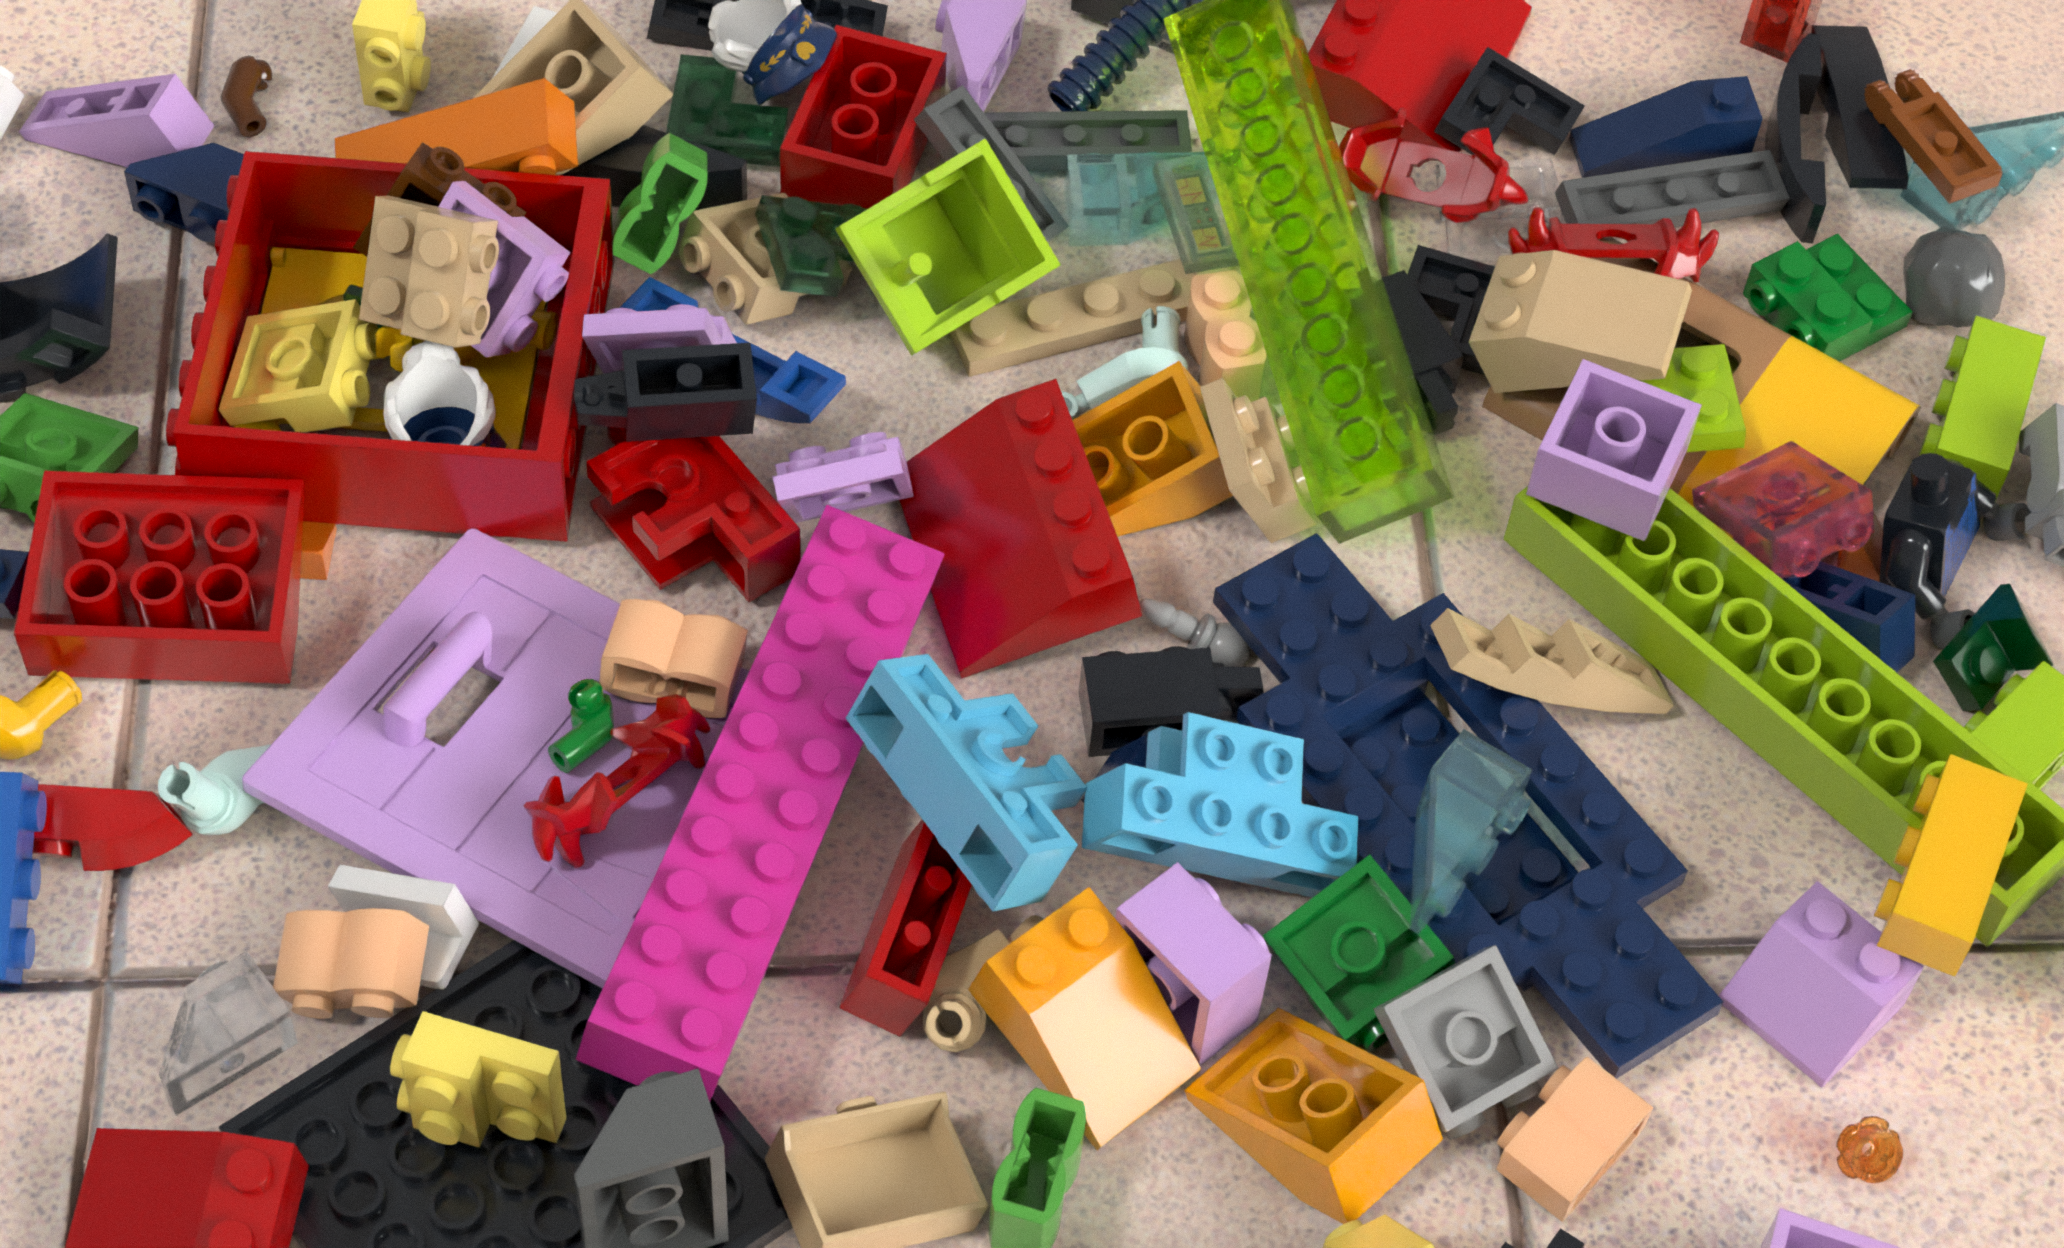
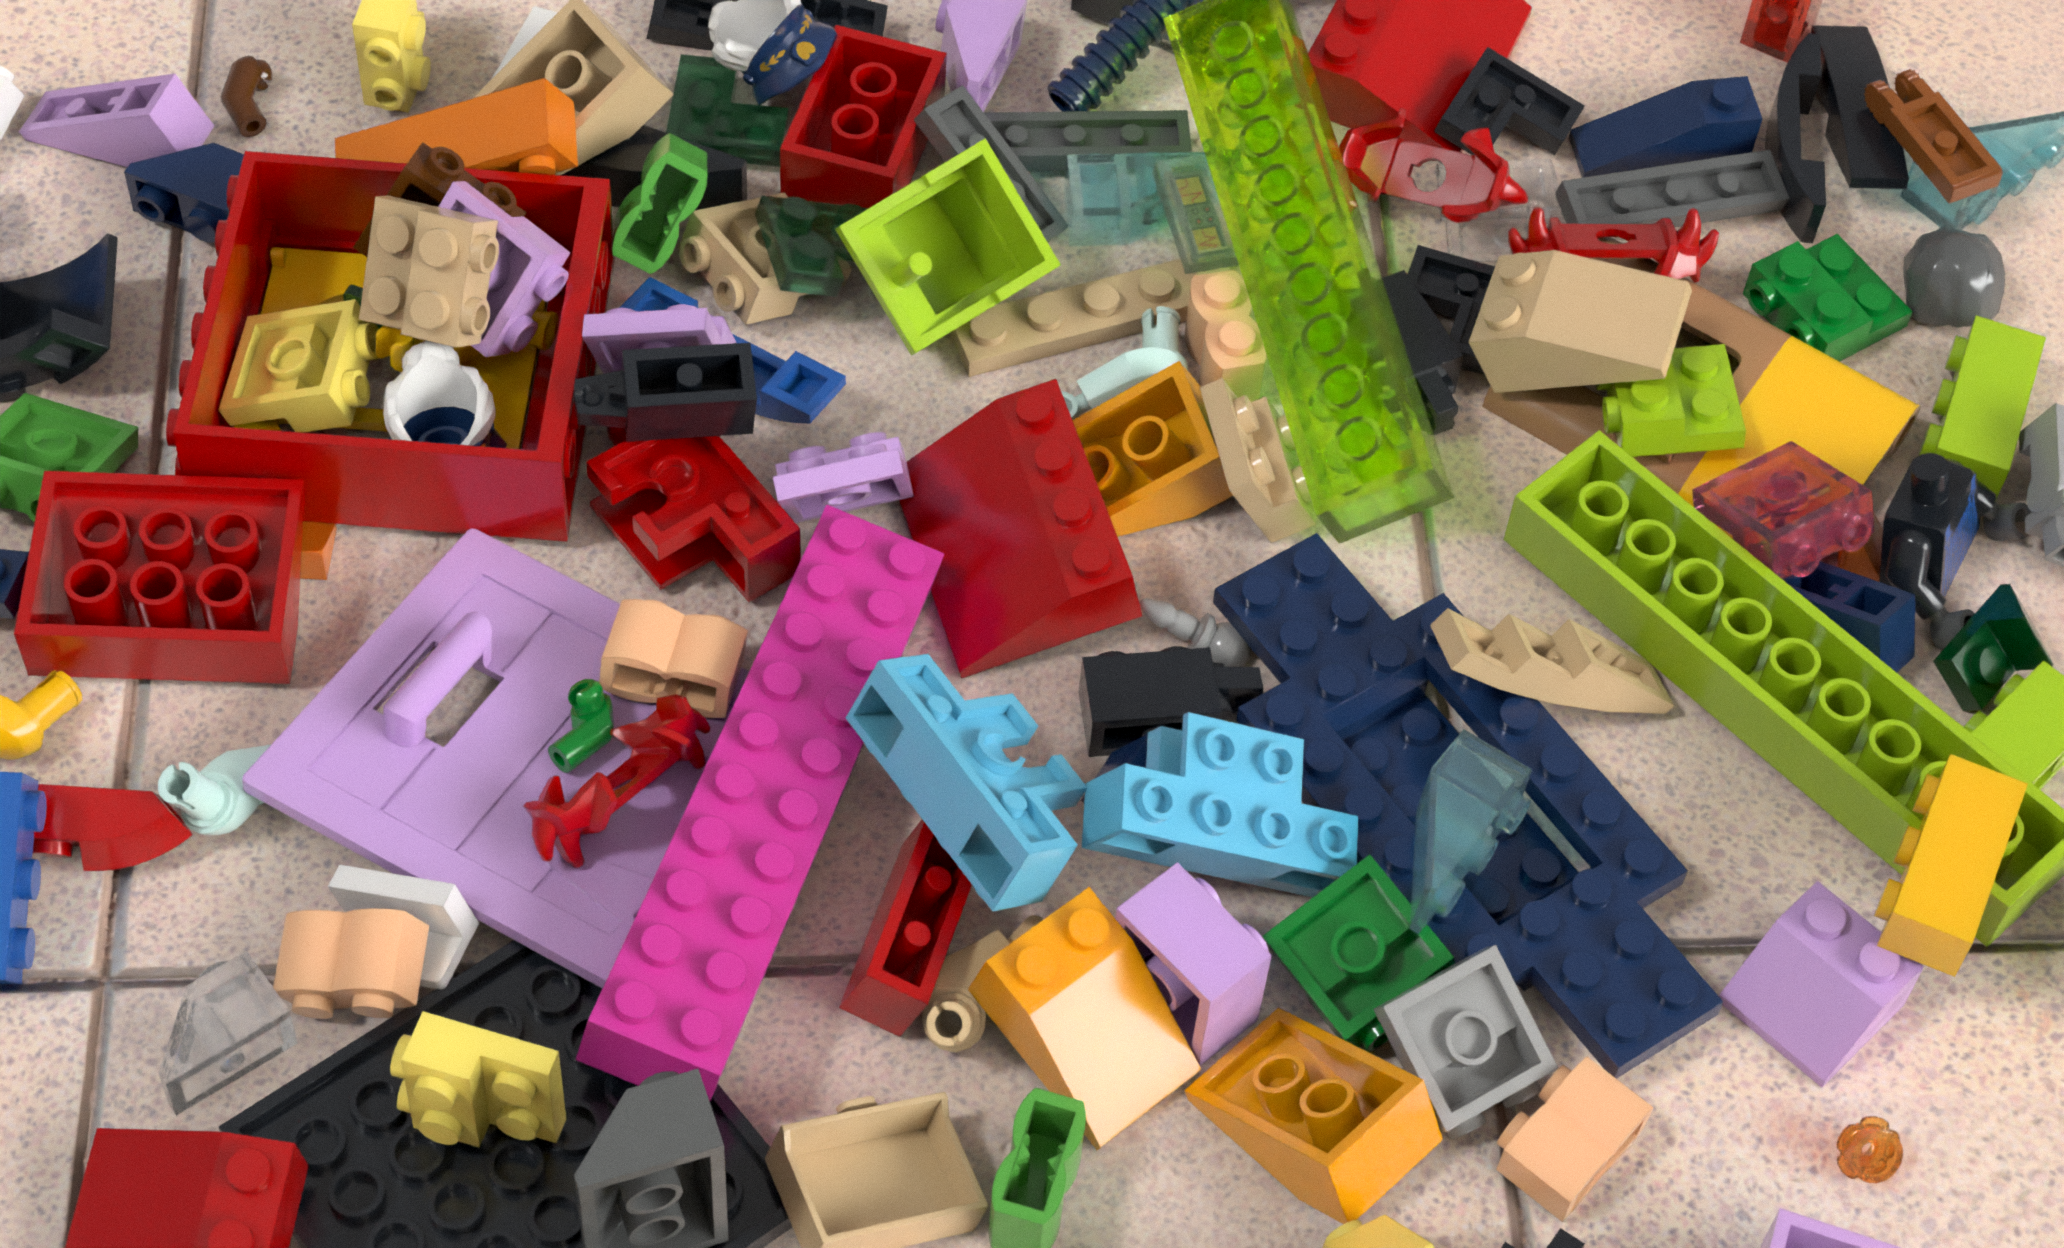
lavender brick [1526,359,1702,541] -> none

